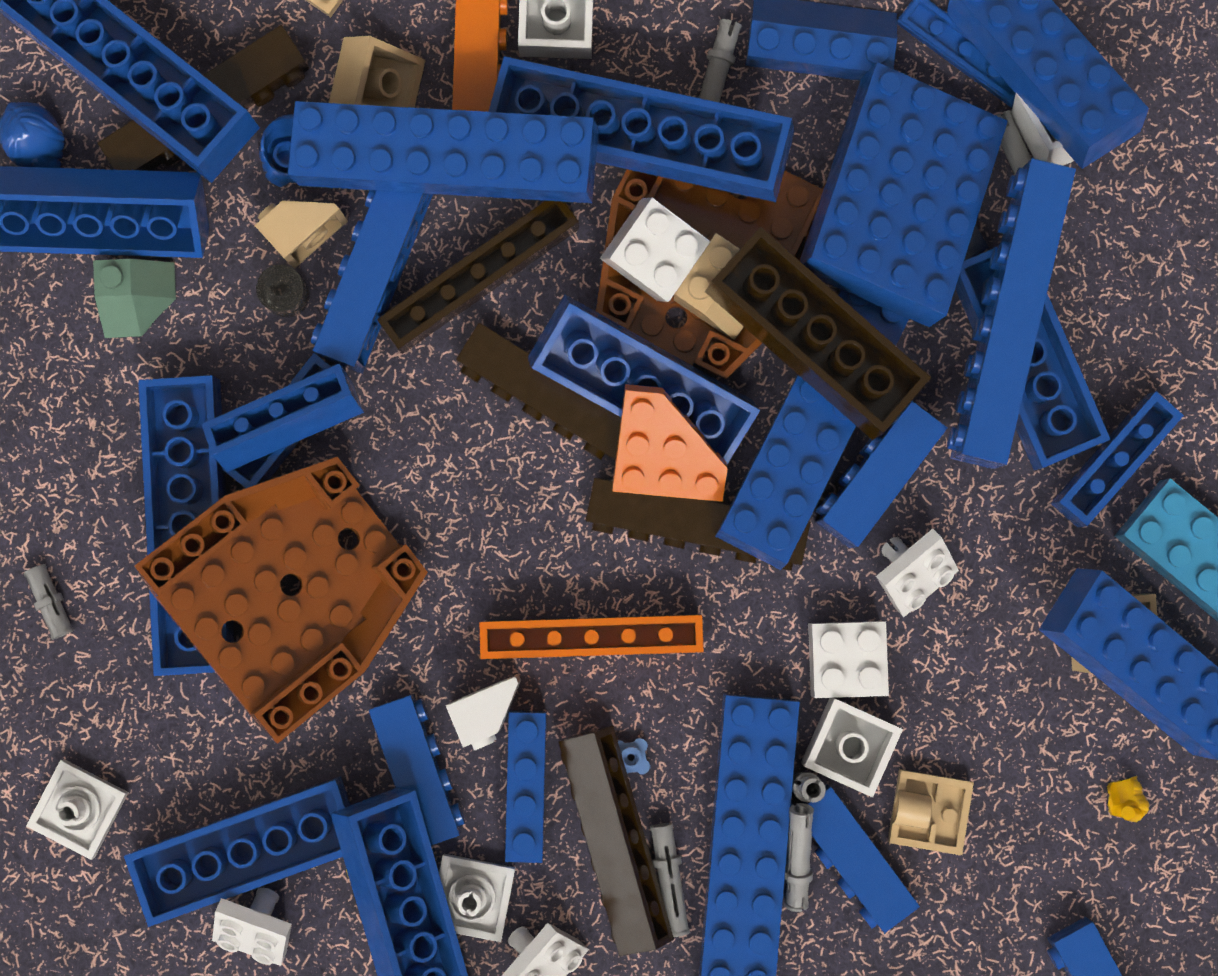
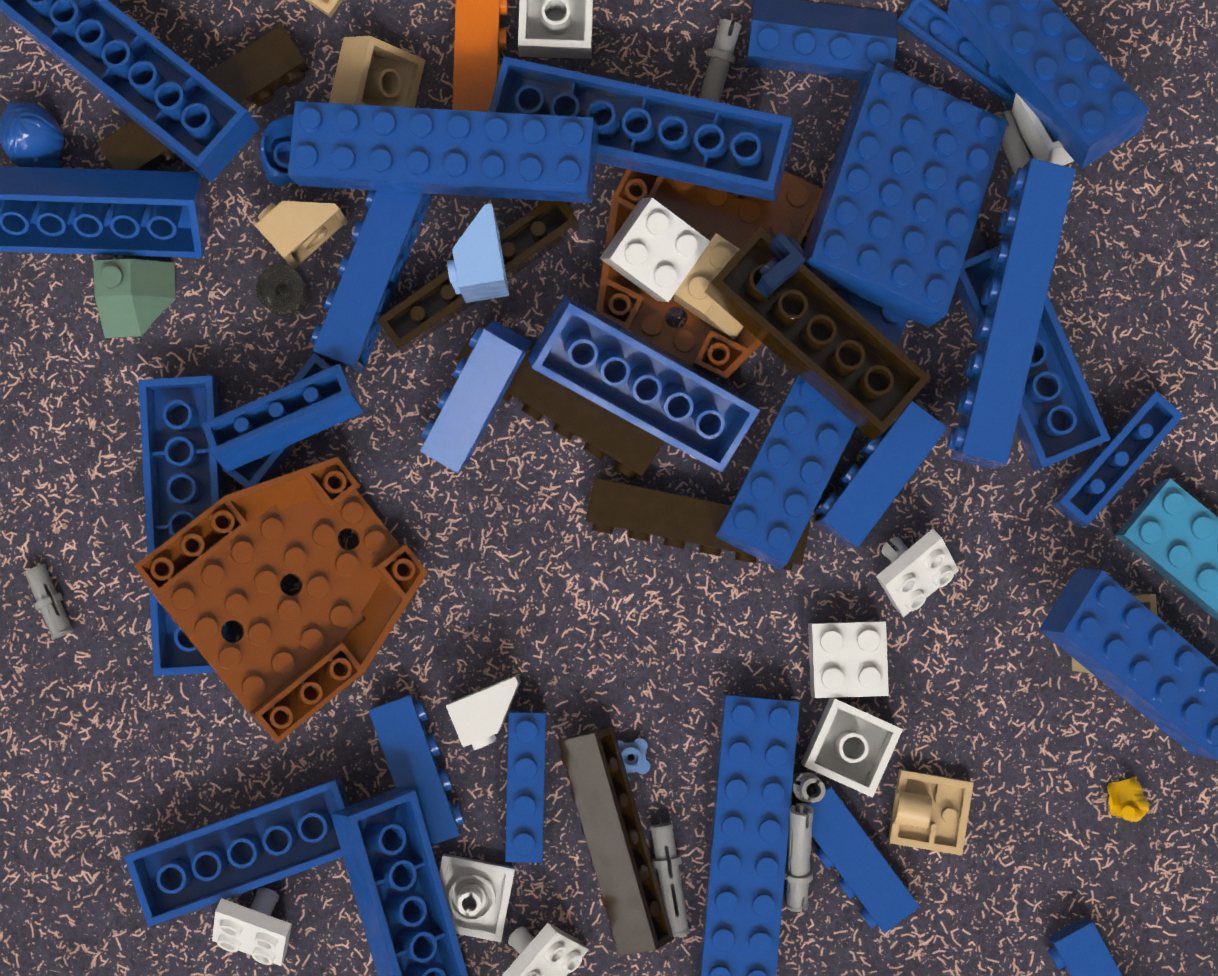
white plate [26,759,129,860] -> none
orange brick [479,615,704,659] -> none
orange plate [612,384,728,502] -> none
none -> brick [420,320,532,473]
none -> light blue slope [447,204,509,303]
none -> dark blue bracket [756,232,806,298]

